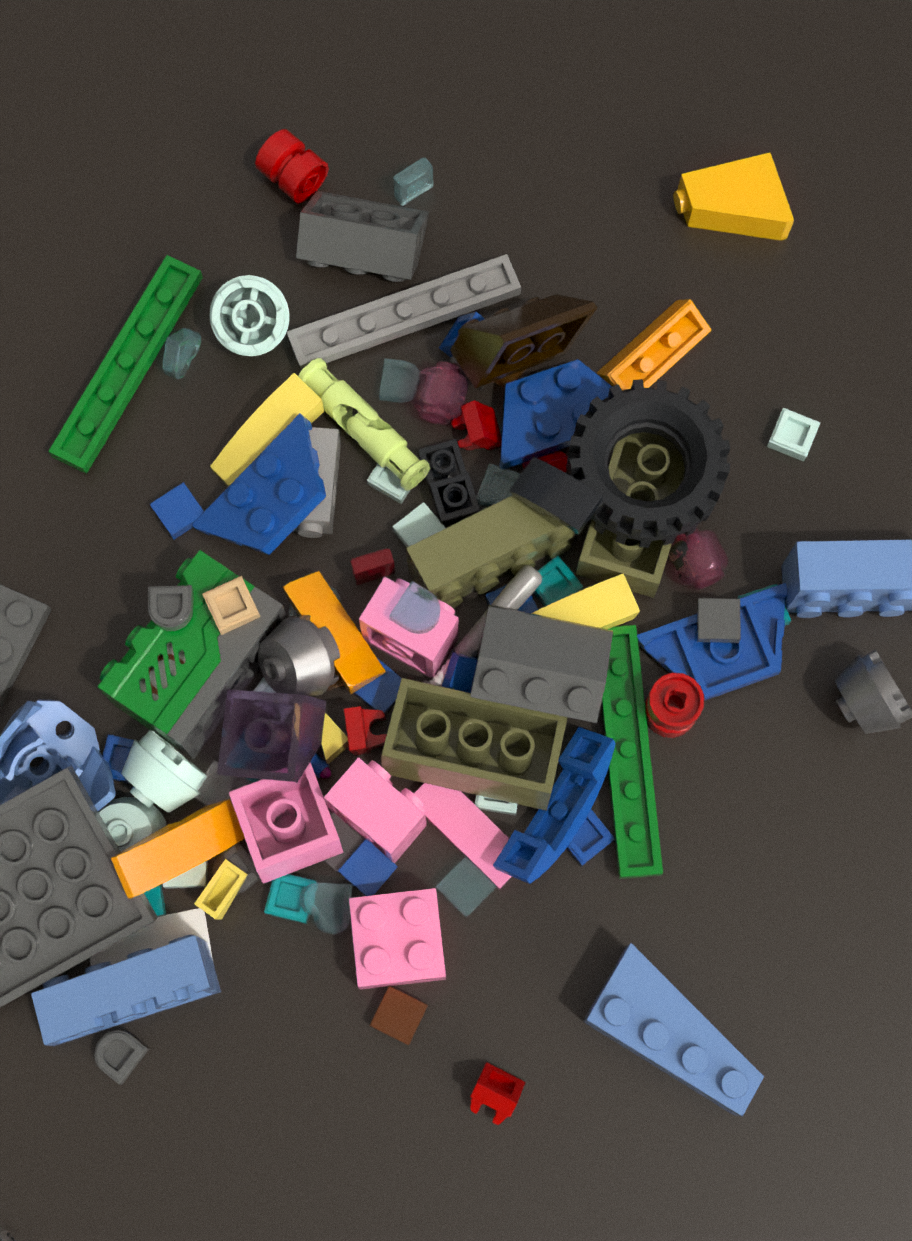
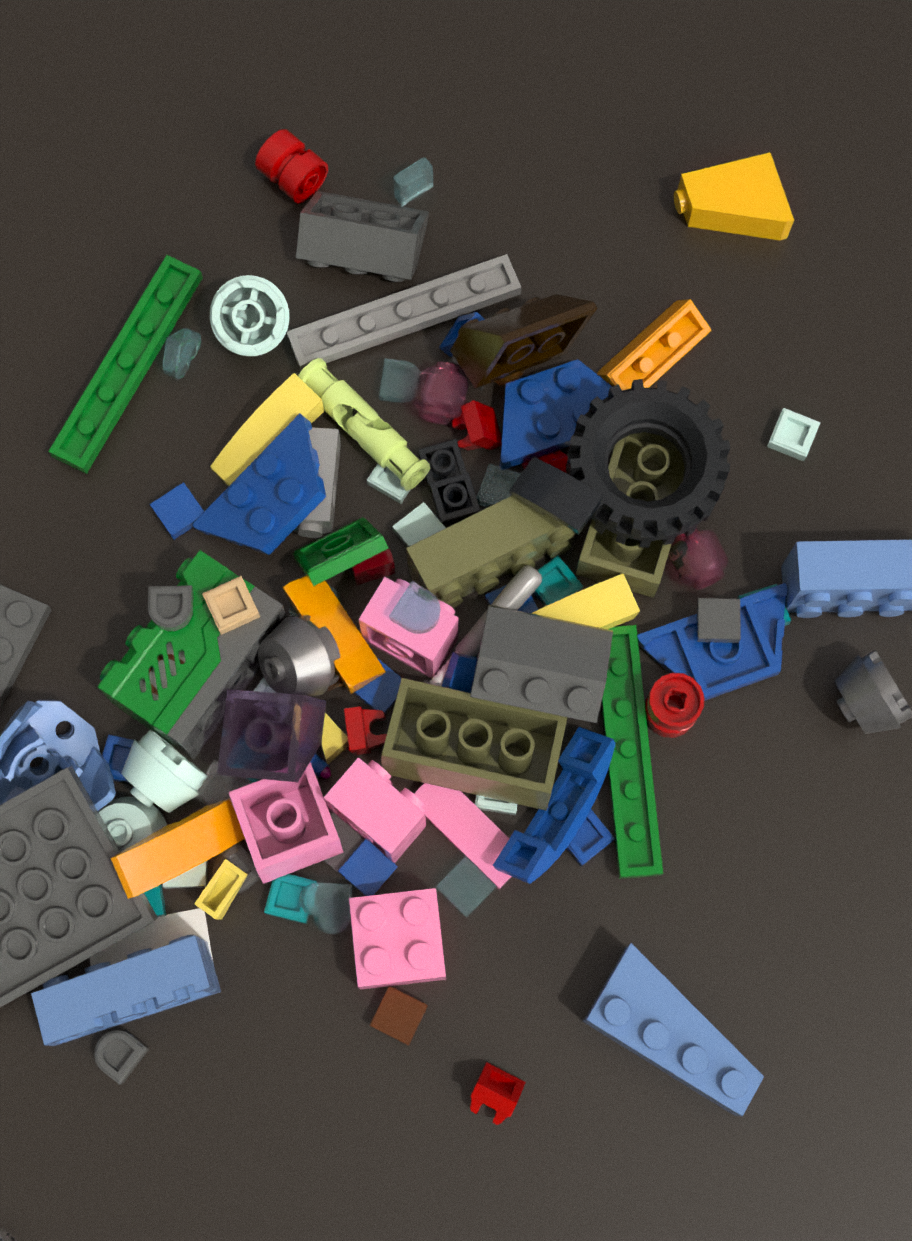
none -> green tile [293,517,388,586]

